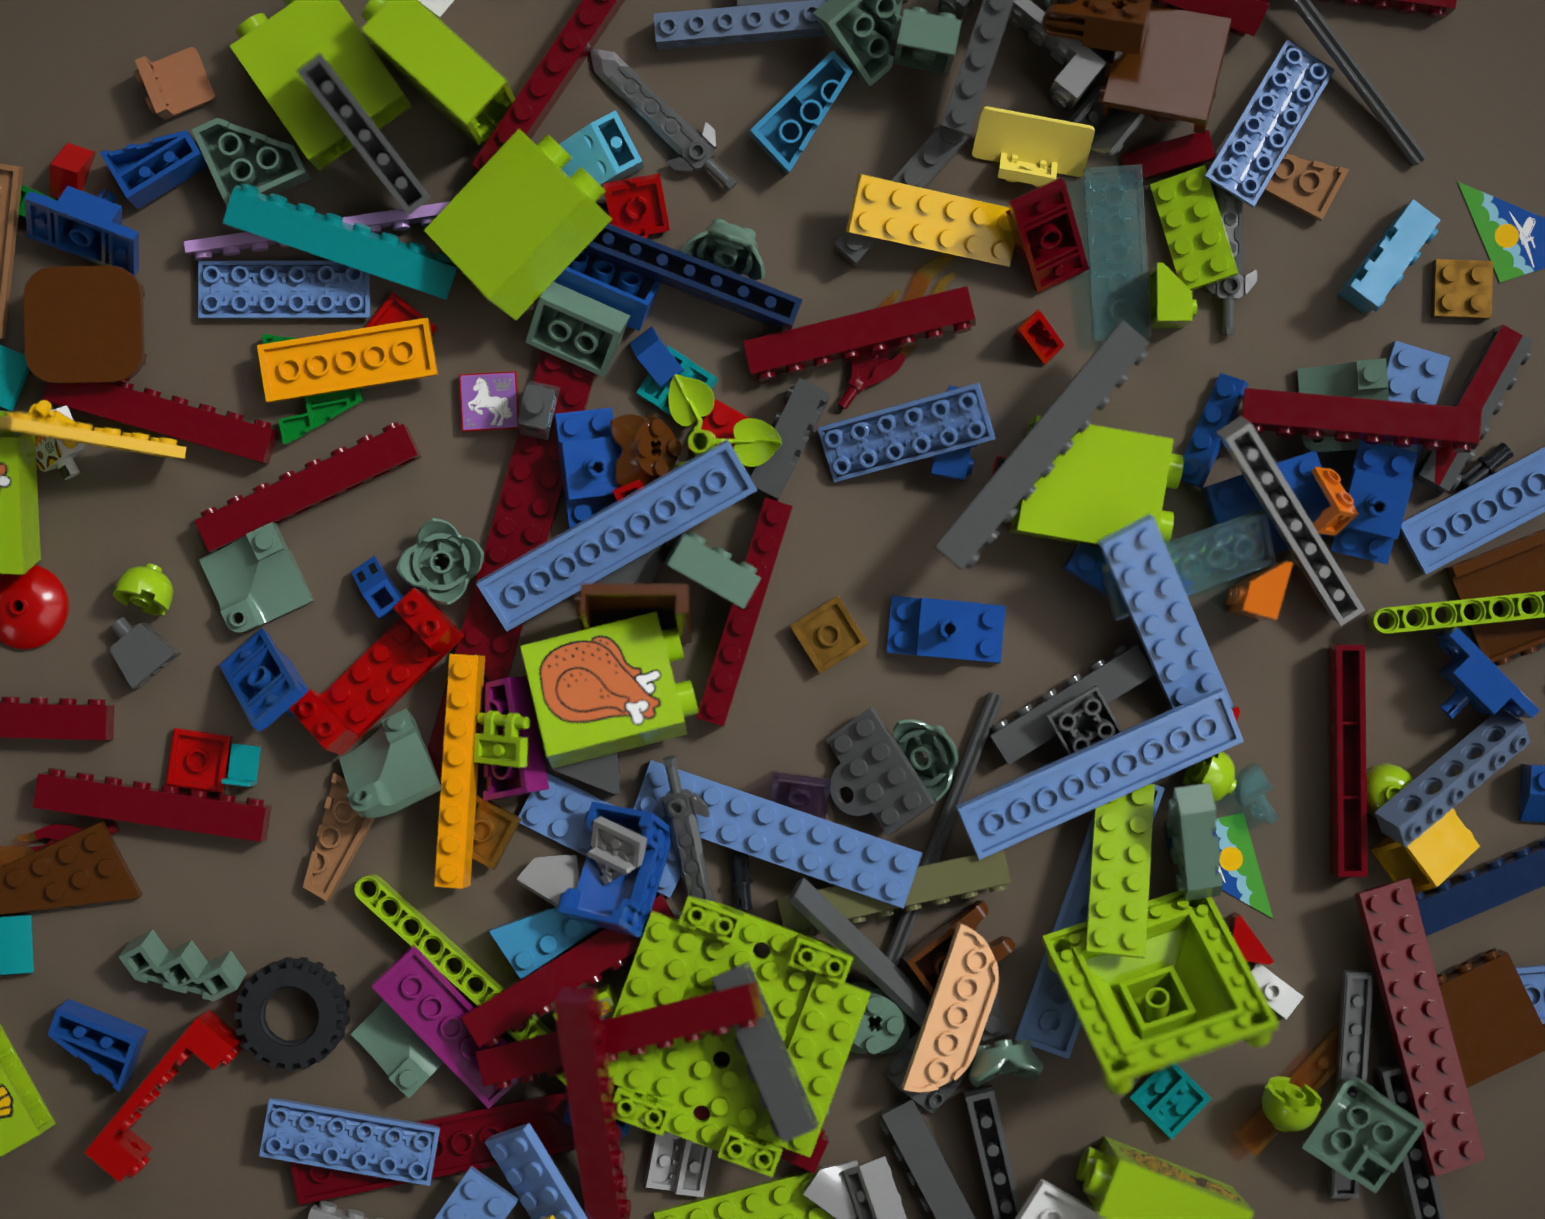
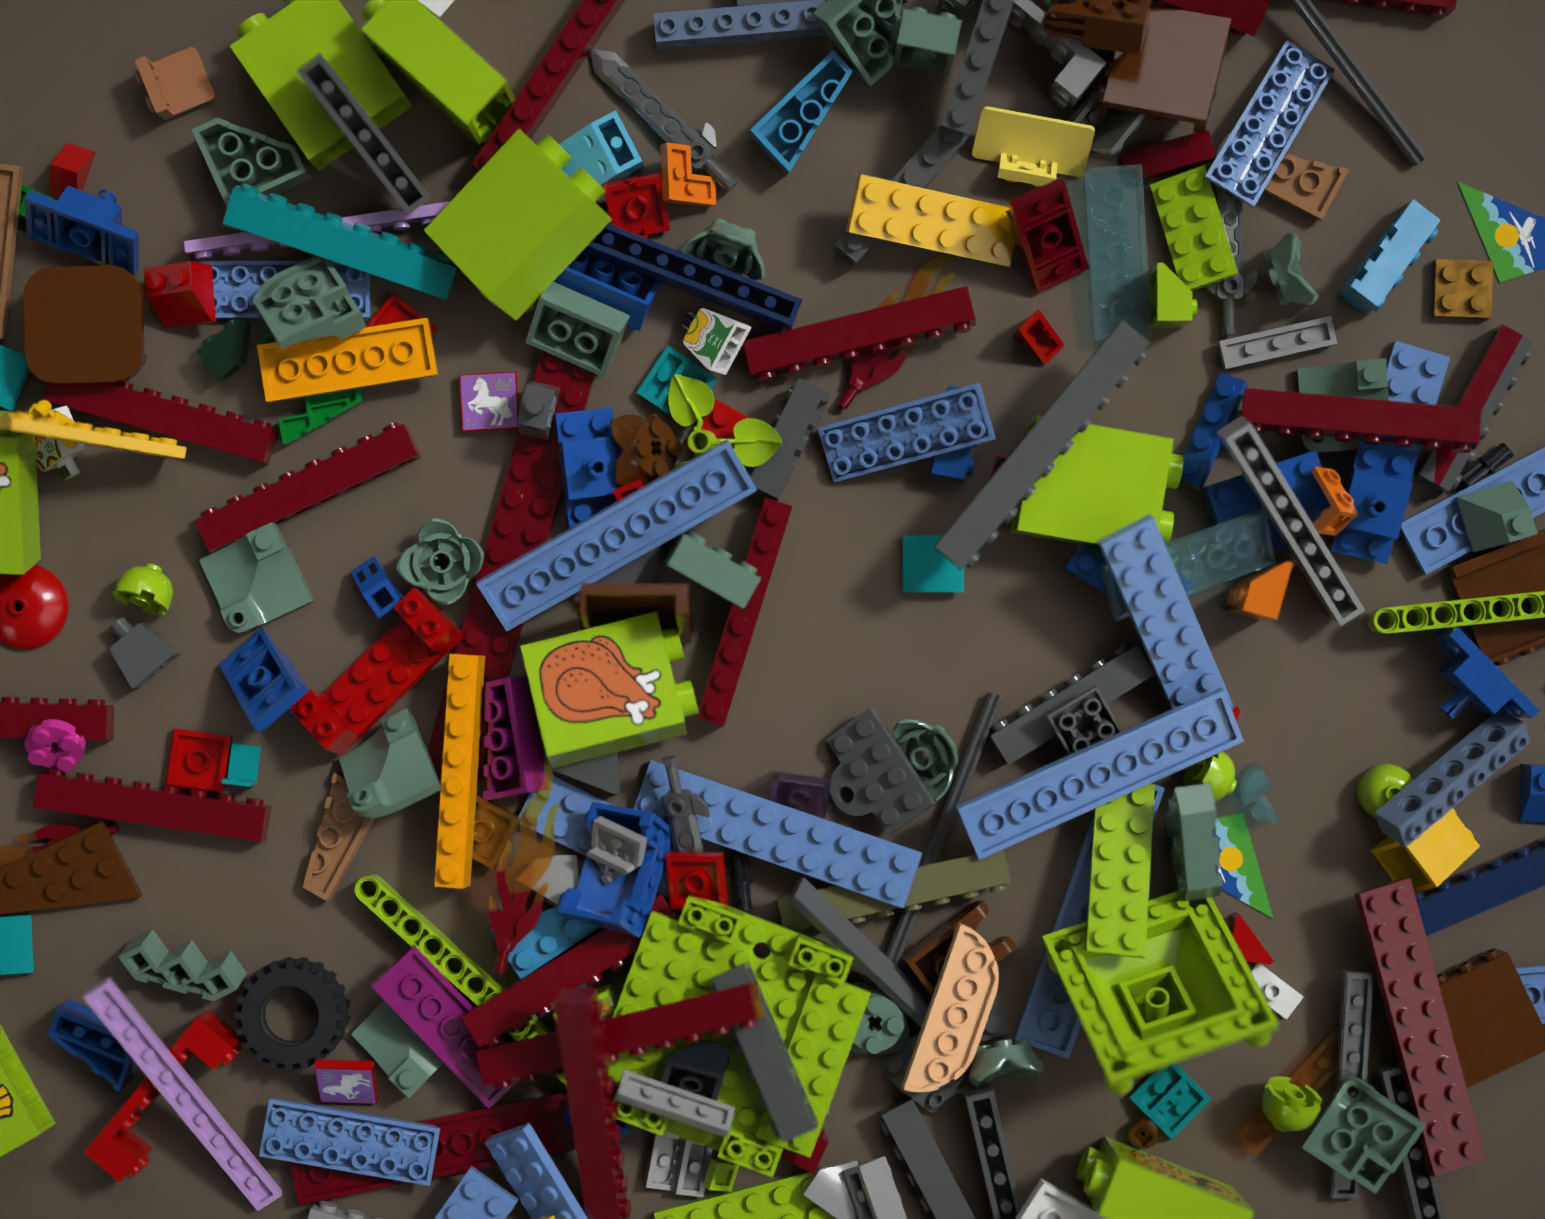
blue wedge [100,130,208,209] -> none
lime plate [474,711,530,768] -> none
blue slope [629,326,684,388] -> none
pearl gold plate [790,595,869,674] -> none
blue brick [886,596,1006,663] -> none
dark red brick [1329,645,1367,877] -> none
none -> dark pink plate [25,719,86,772]
none -> lavender plate [83,977,282,1211]
none -> red slope [144,261,216,329]
none -> clear green slope [196,317,252,382]
none -> sand green slope [253,255,366,349]
none -> tile [314,1059,379,1104]
none -> piece [488,760,560,974]
none -> light grey plate [615,1070,735,1137]
none -> orange plate [660,142,716,207]
none -> black slope [662,1040,731,1101]
none -> red tile [665,852,728,910]
none -> torso [682,308,752,375]
none -> lime plate [703,1158,739,1192]
none -> teal slope [903,535,964,593]
none -> reddish brown tile [1128,1118,1158,1149]
none -> light grey plate [1217,316,1337,370]
none -> sand green brick [1264,233,1319,306]
none -> sand green slope [1456,481,1538,552]

